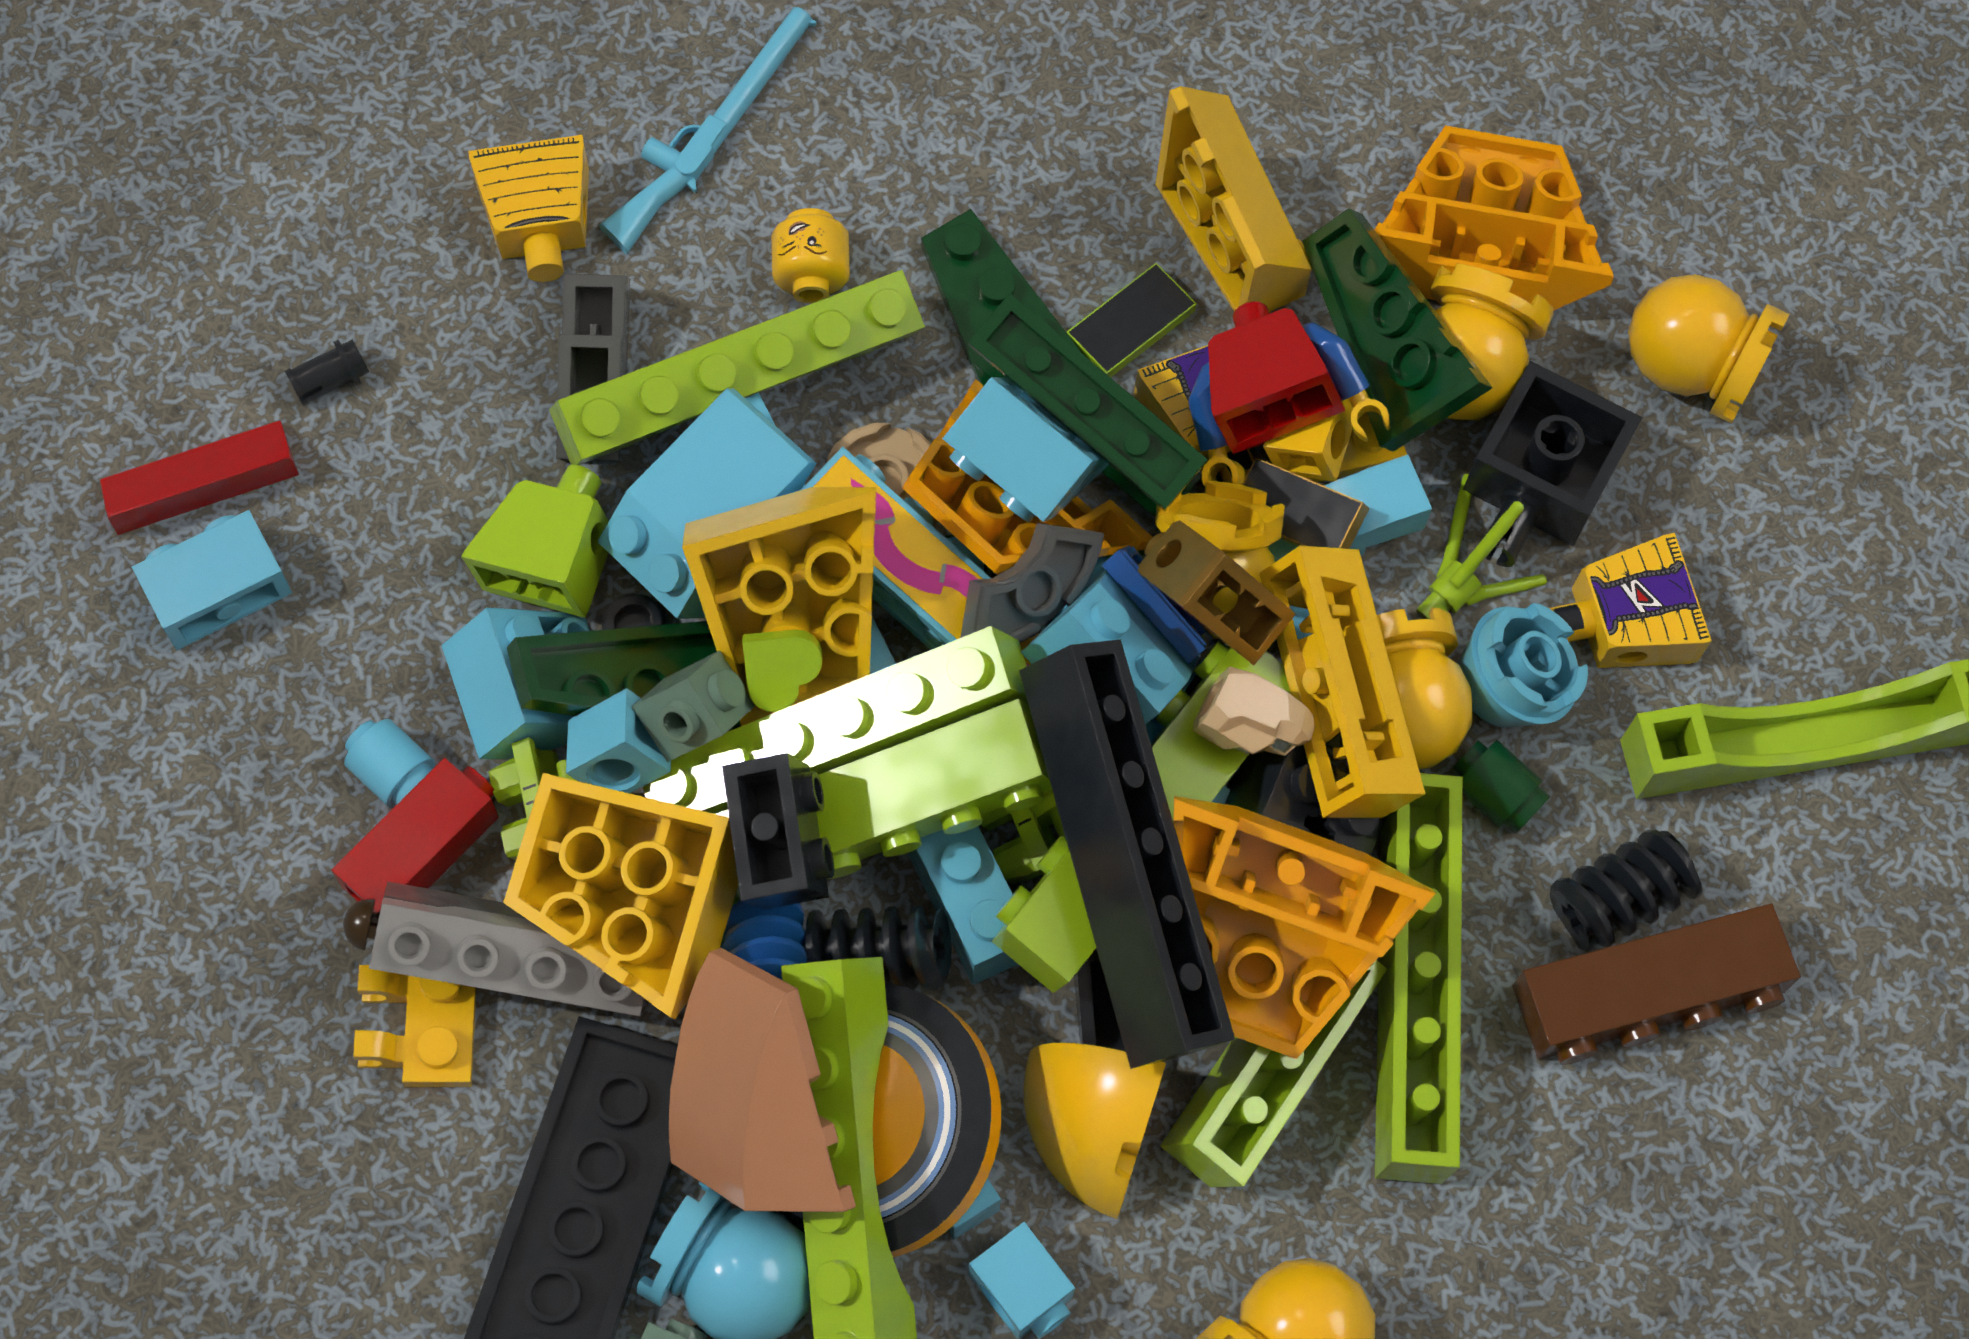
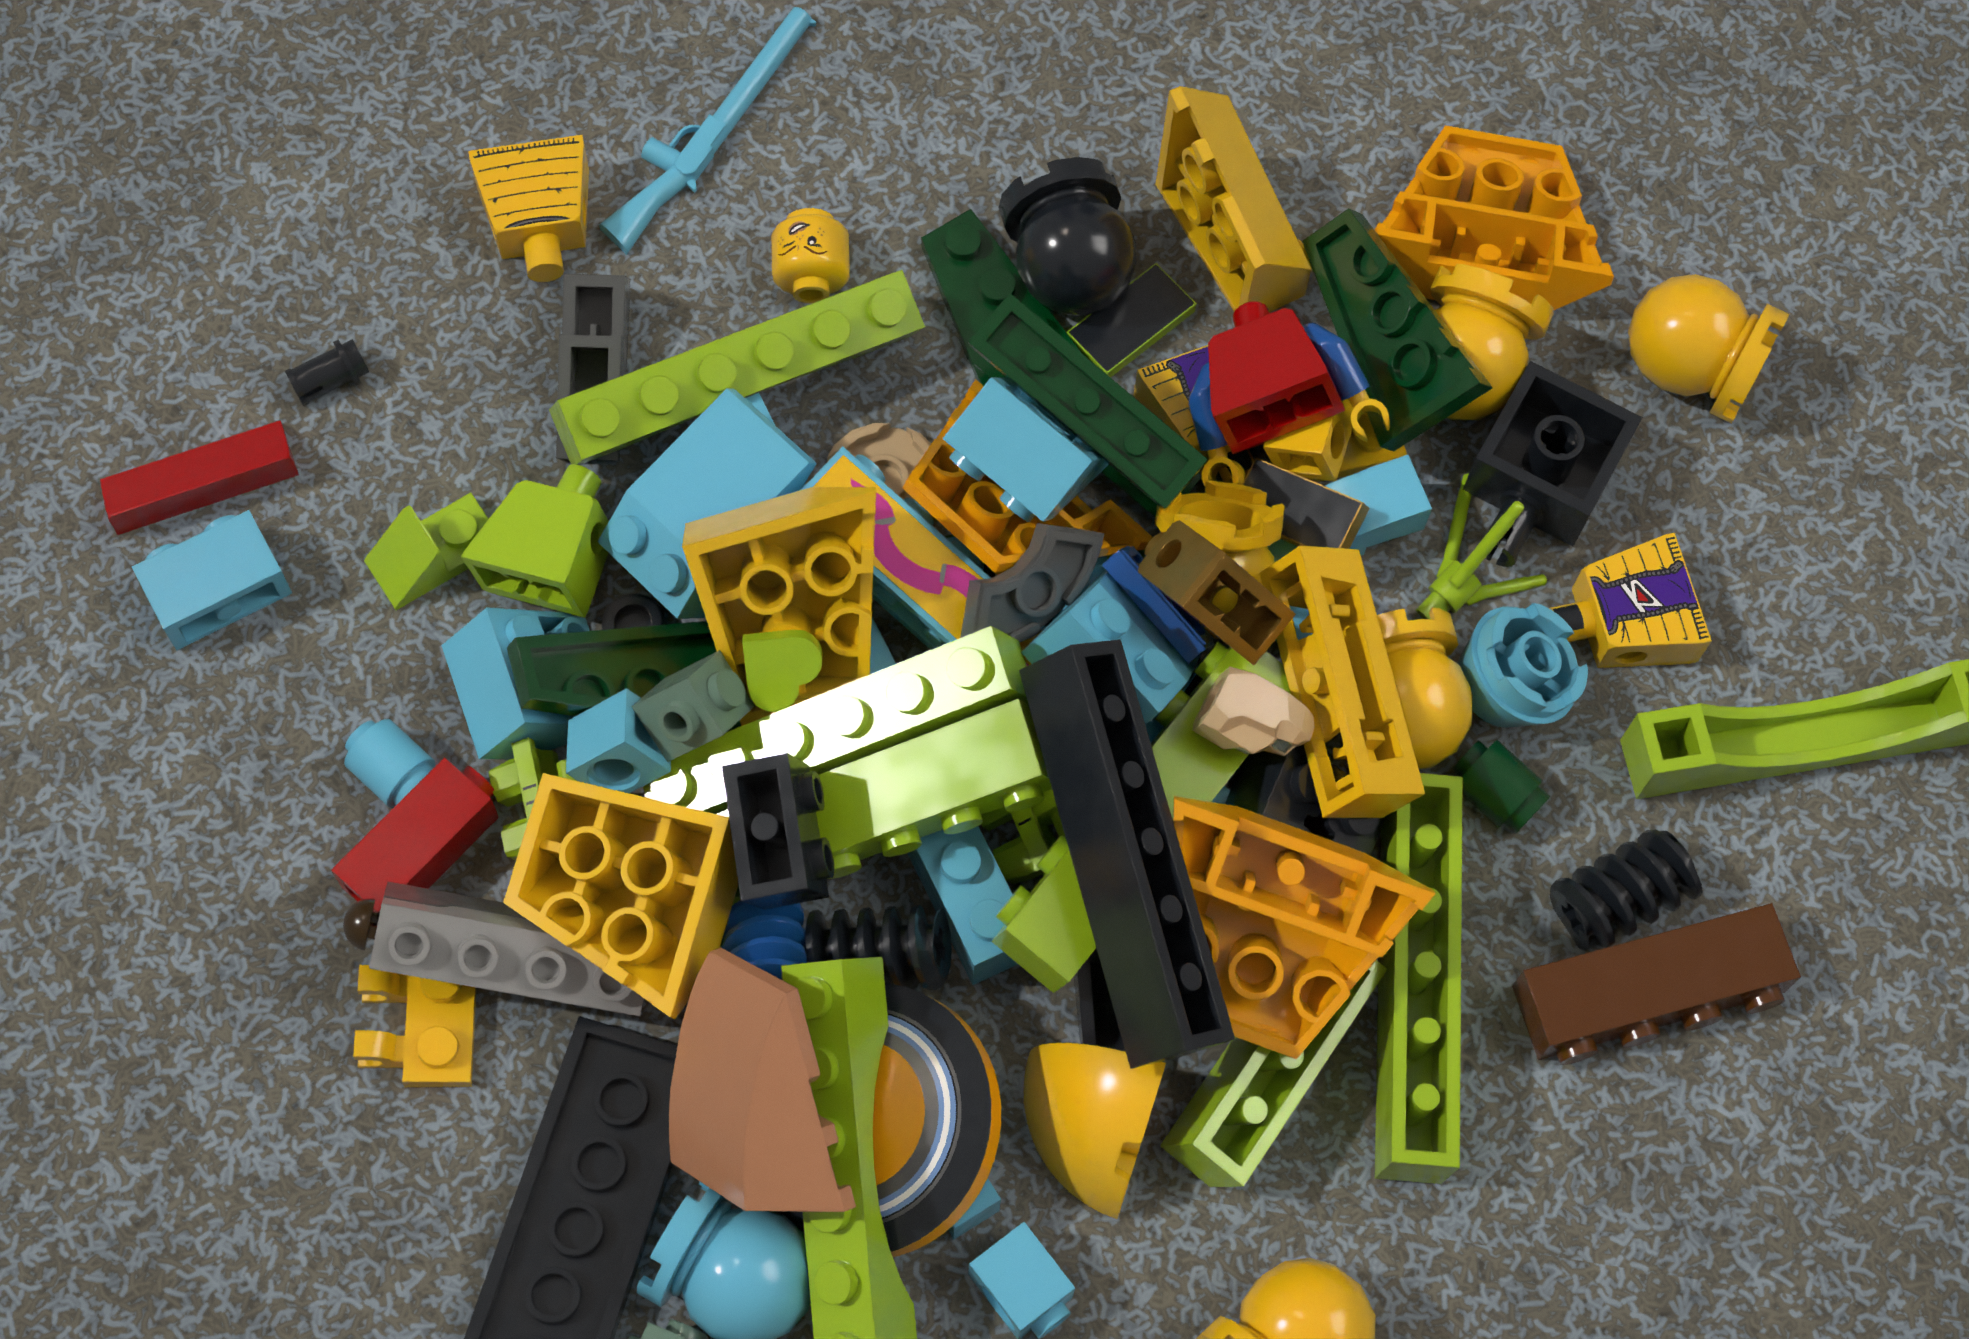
none -> lime slope [364,492,488,611]
none -> black tile [998,157,1137,316]

